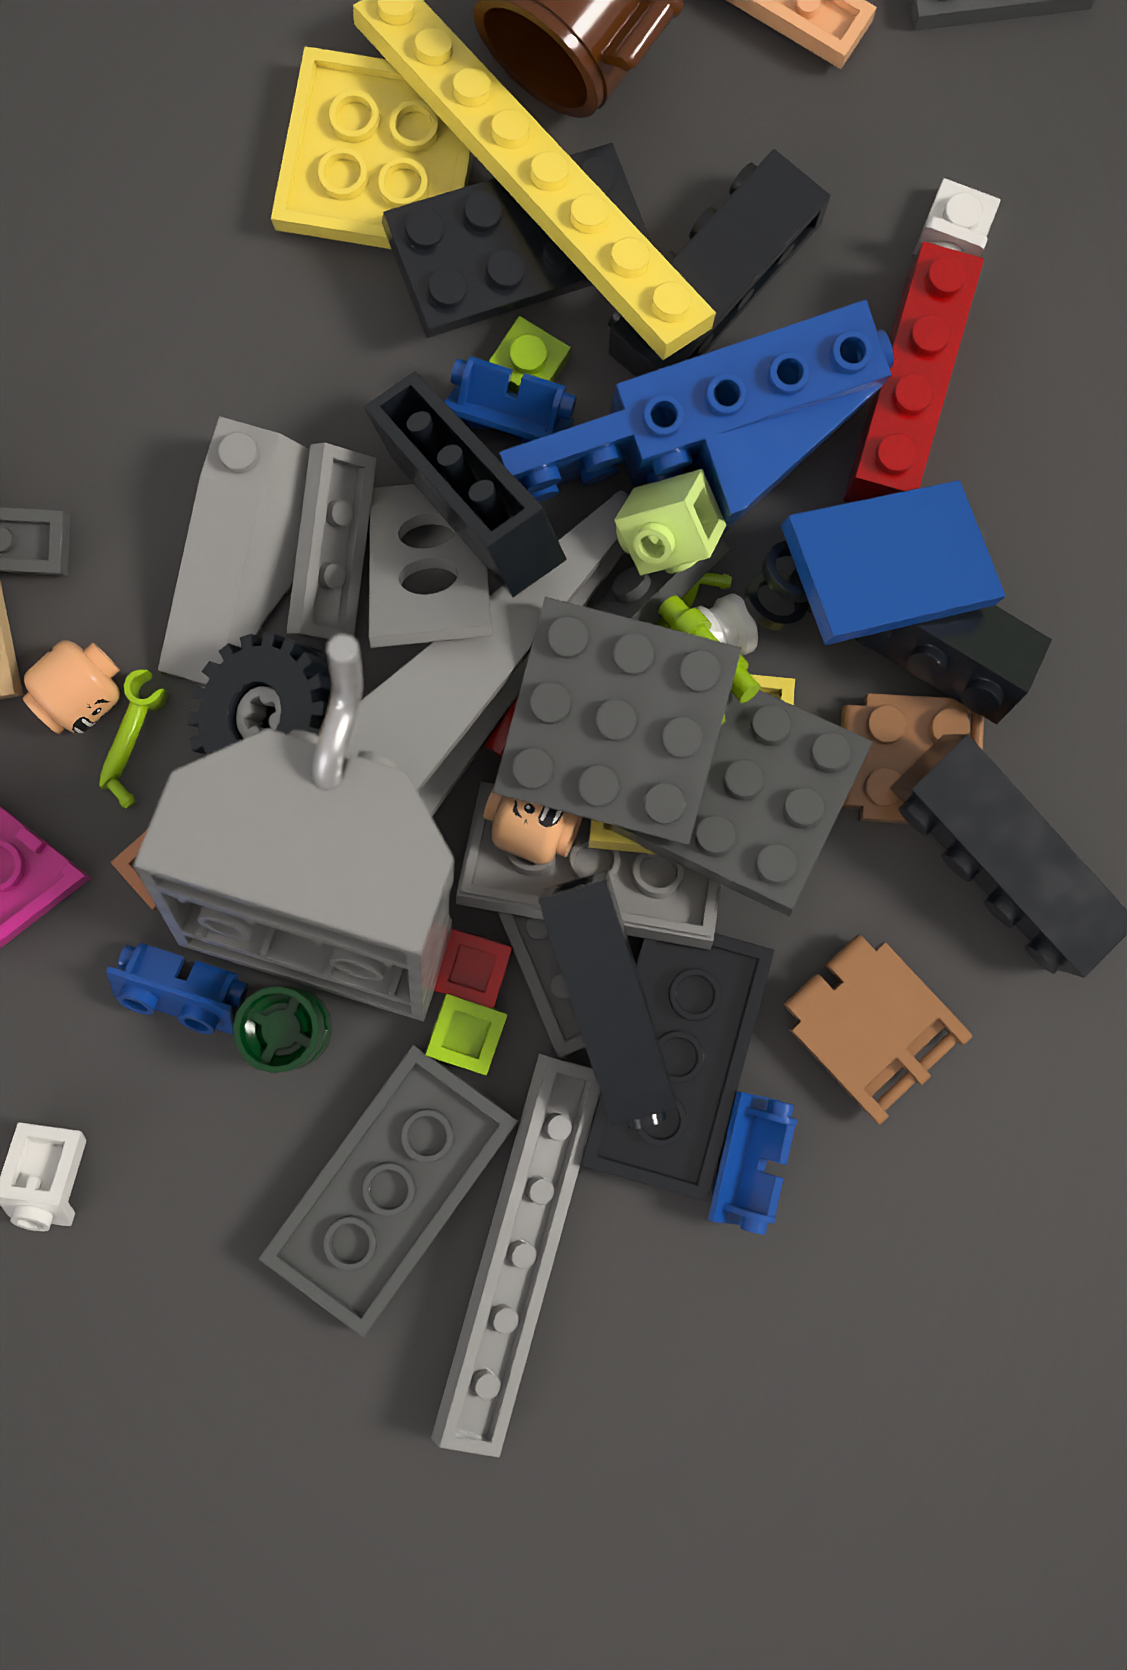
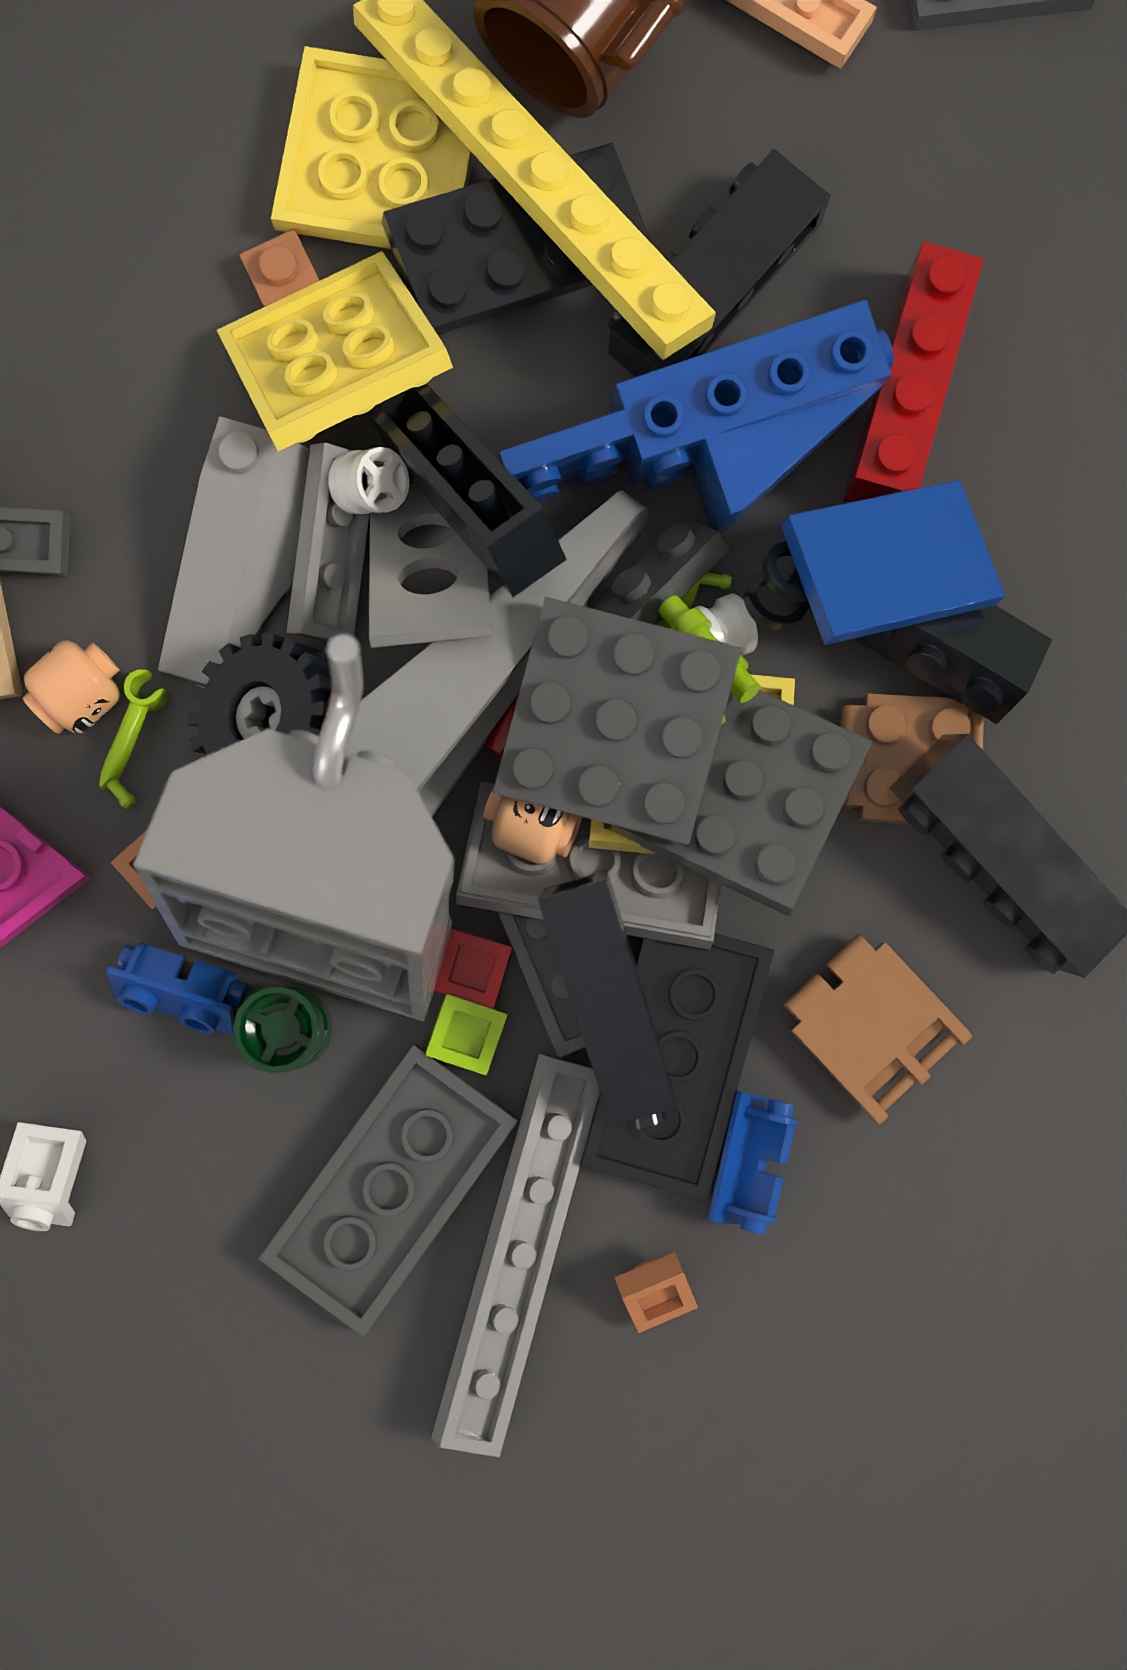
blue hinge [444,356,577,443] -> none
lime plate [489,316,571,394] -> none
yellowish green brick [614,469,726,576] -> none
white bracket [913,178,1001,257] -> none
none -> light yellow plate [217,251,453,452]
none -> nougat plate [239,229,320,307]
none -> white wheel [328,447,409,515]
none -> nougat plate [614,1252,698,1333]

